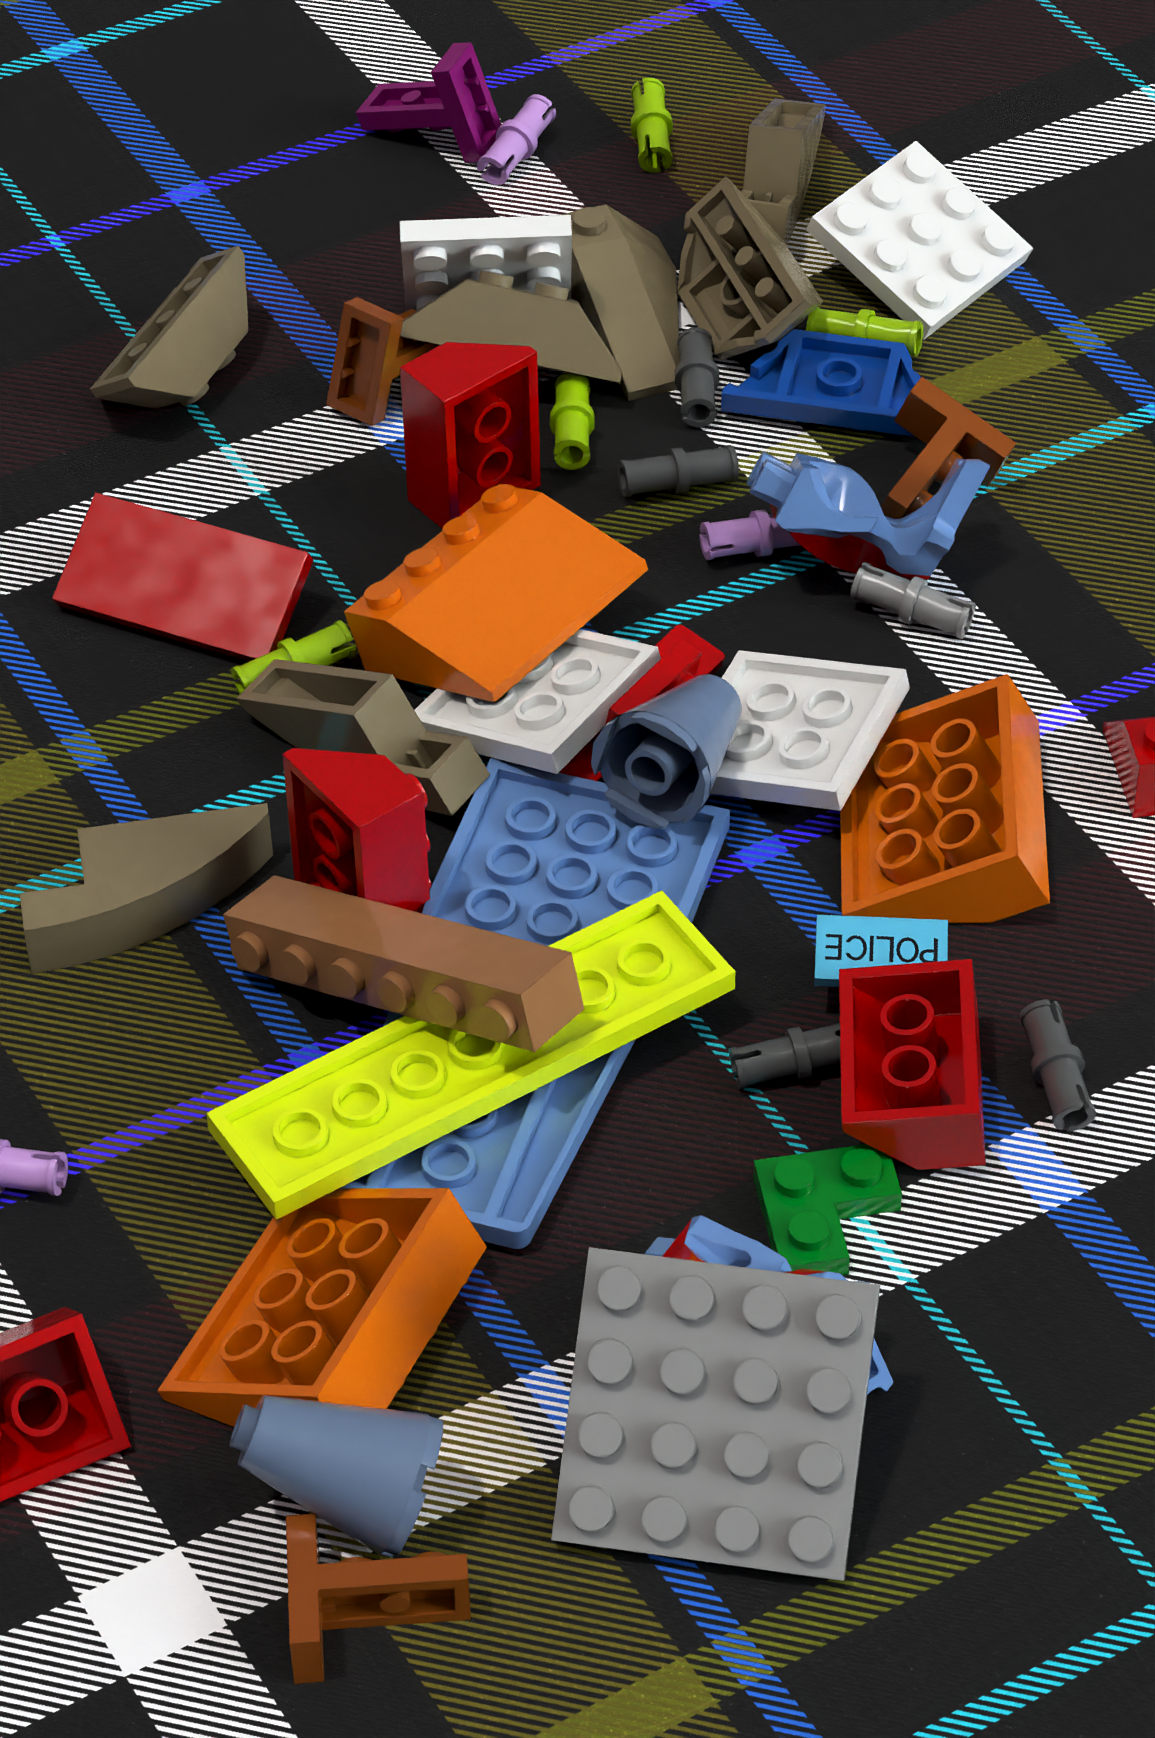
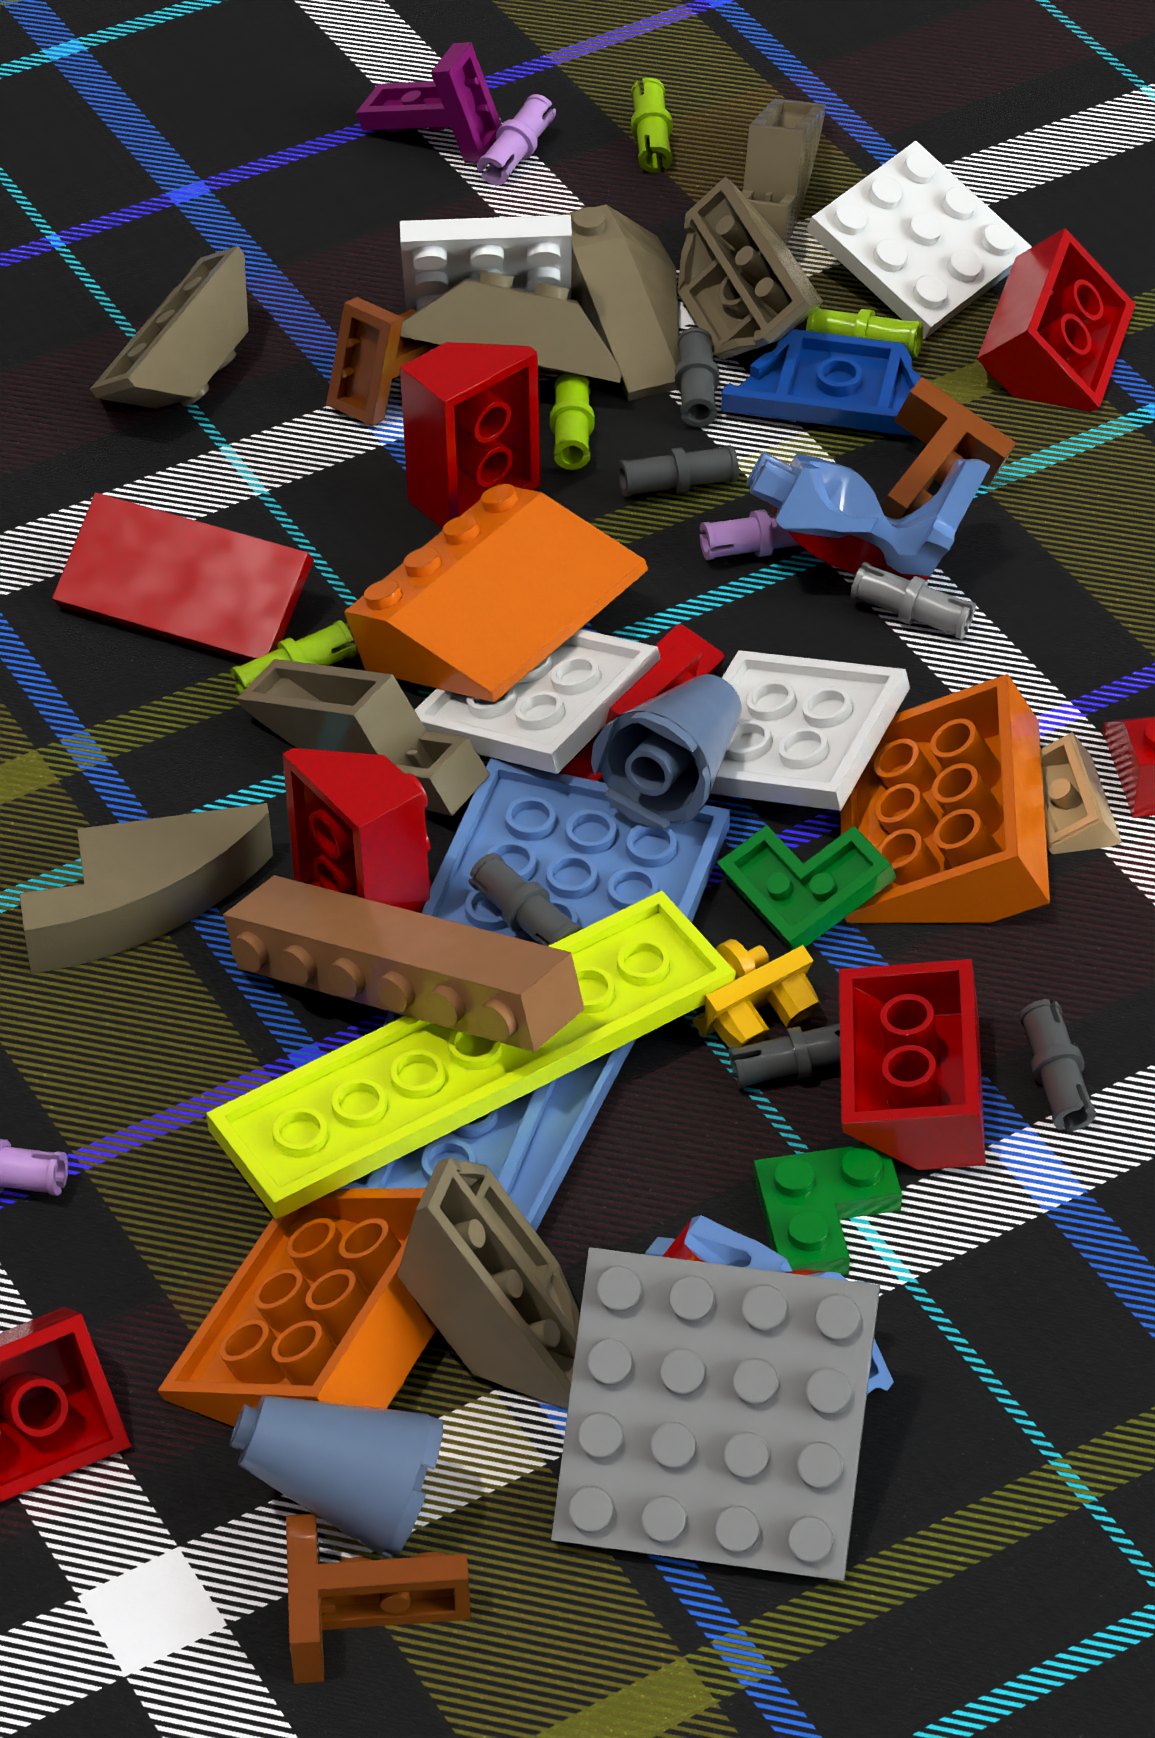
medium azure panel [814,915,948,987] -> none
none -> dark tan wedge [397,1158,580,1410]
none -> dark grey pin [469,853,583,946]
none -> yellow hips [693,939,820,1048]
none -> green plate [717,825,897,951]
none -> red slope [977,228,1136,412]
none -> tan slope [1041,732,1122,854]

